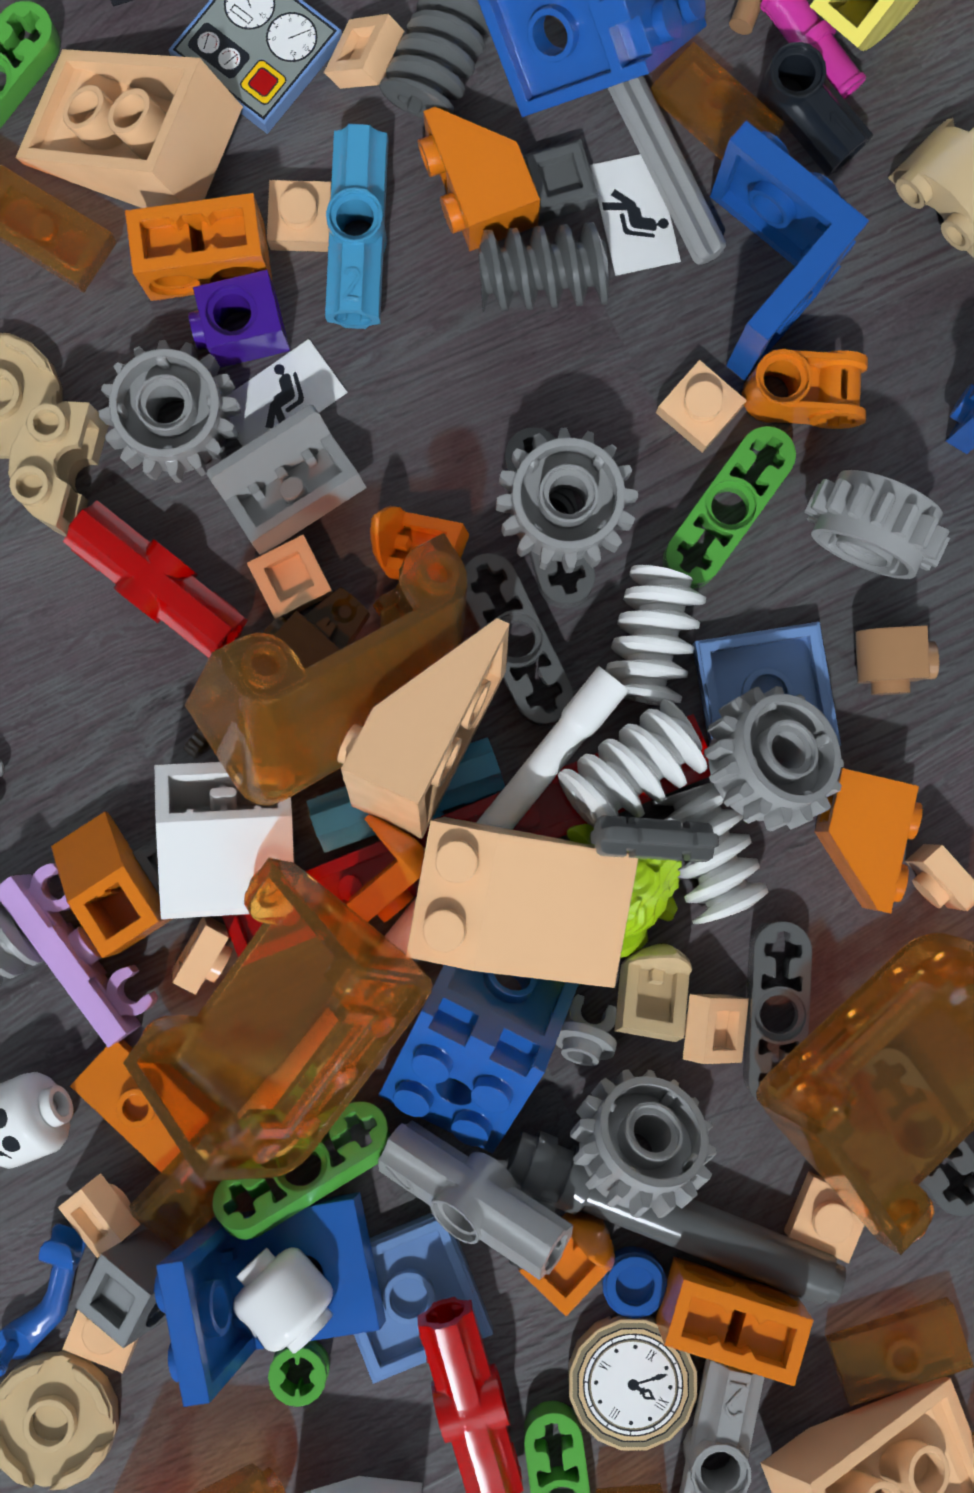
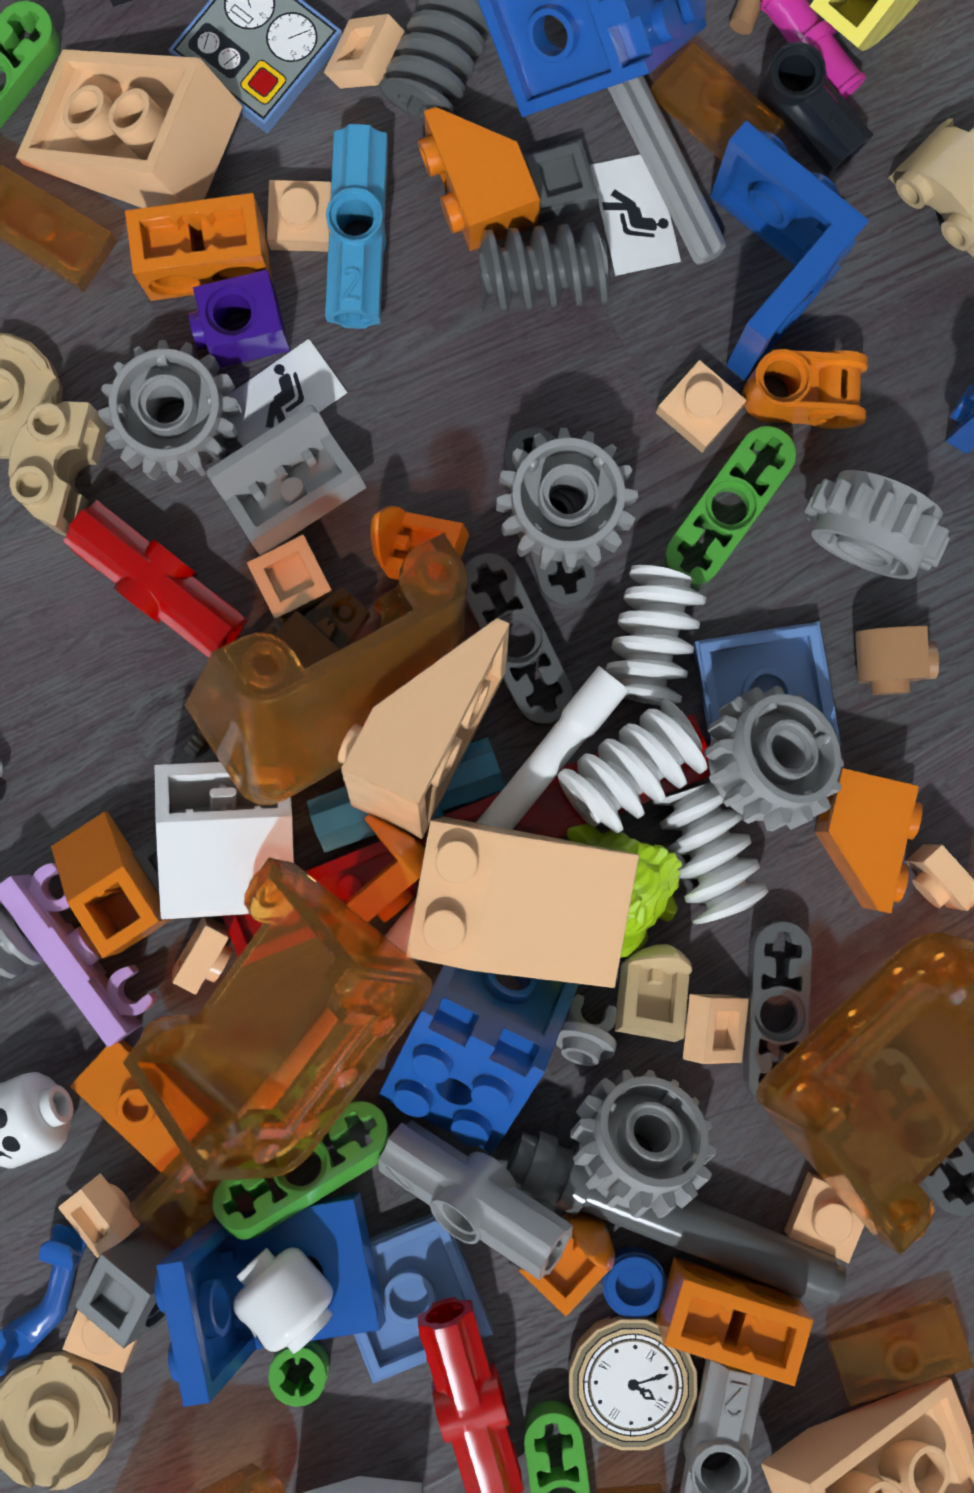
dark grey axle [590,815,719,862] -> none

